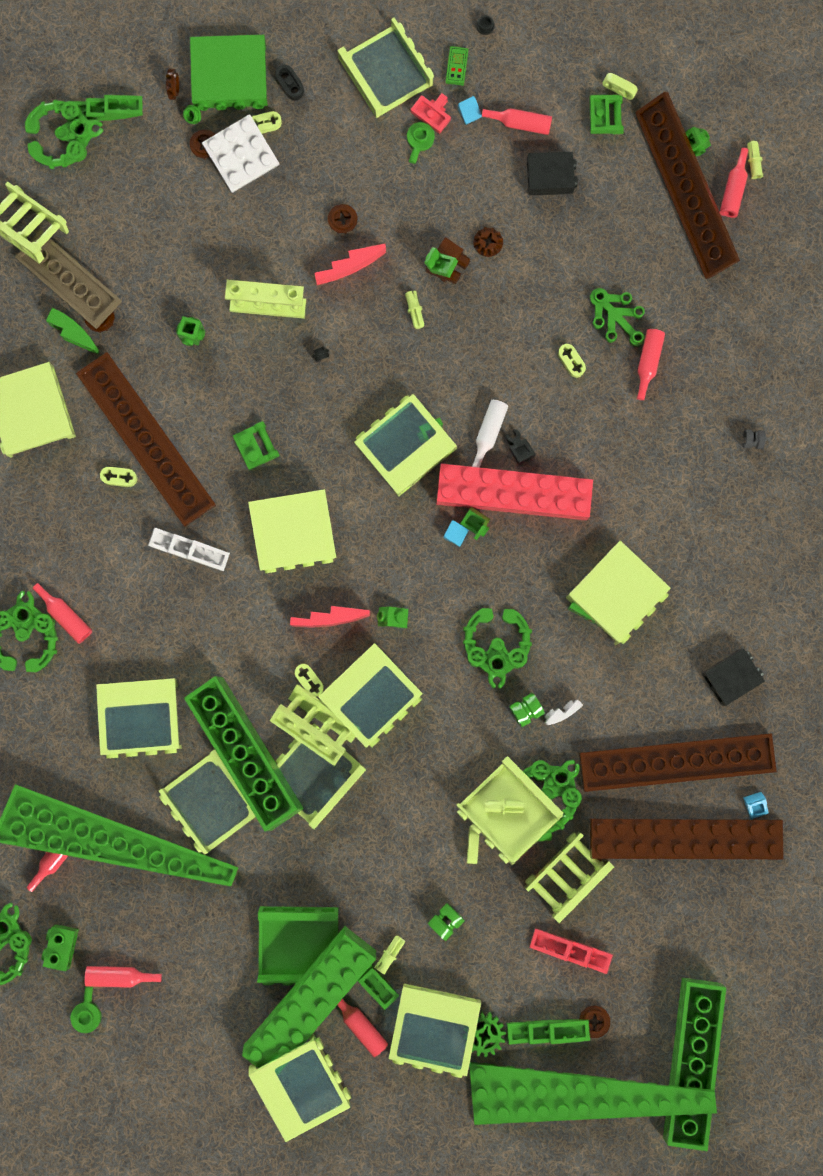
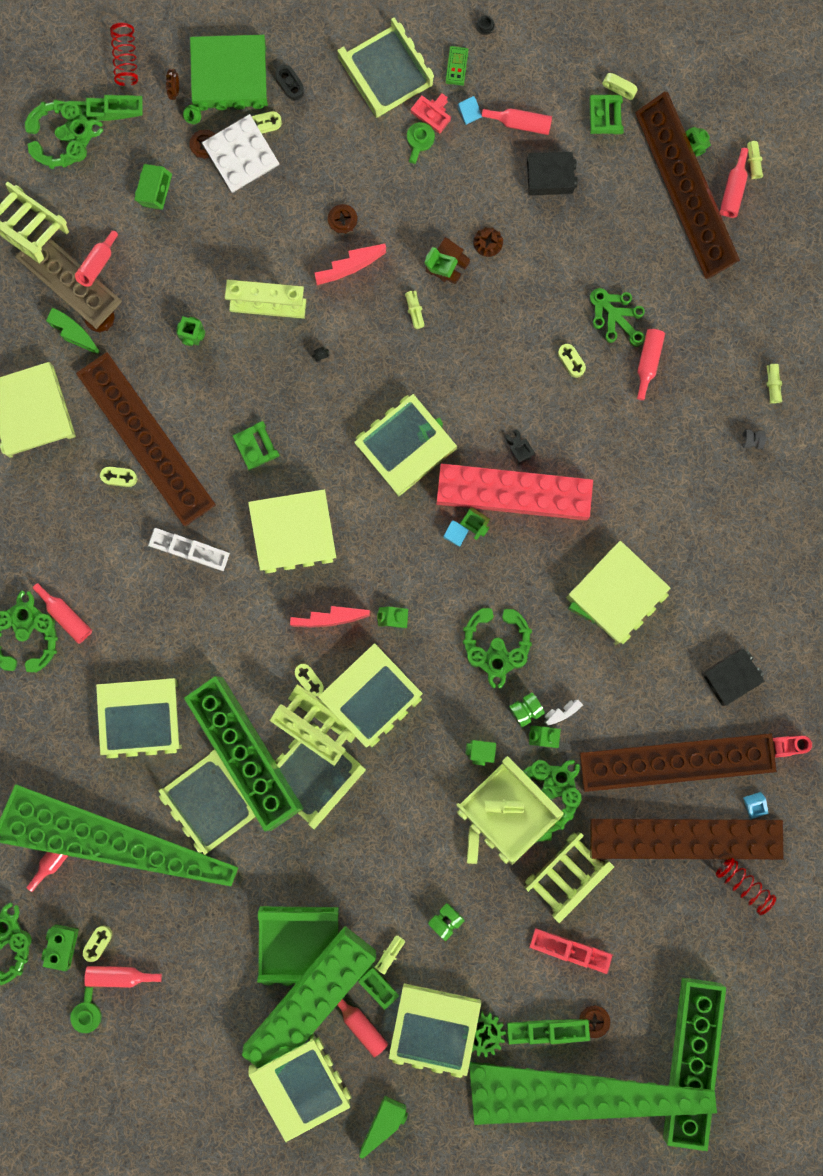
white piece [472,400,508,468] -> none
none -> coral piece [75,231,118,287]
none -> yellowish green beam [83,925,112,962]
none -> red piece [110,23,138,86]
none -> bright green brick [134,164,172,210]
none -> bright green slope [359,1096,408,1159]
none -> bright green brick [465,740,496,766]
none -> bright green bracket [529,726,561,748]
none -> red piece [716,858,777,915]
none -> yellowish green pin [767,364,782,403]
none -> coral piece [773,736,812,758]

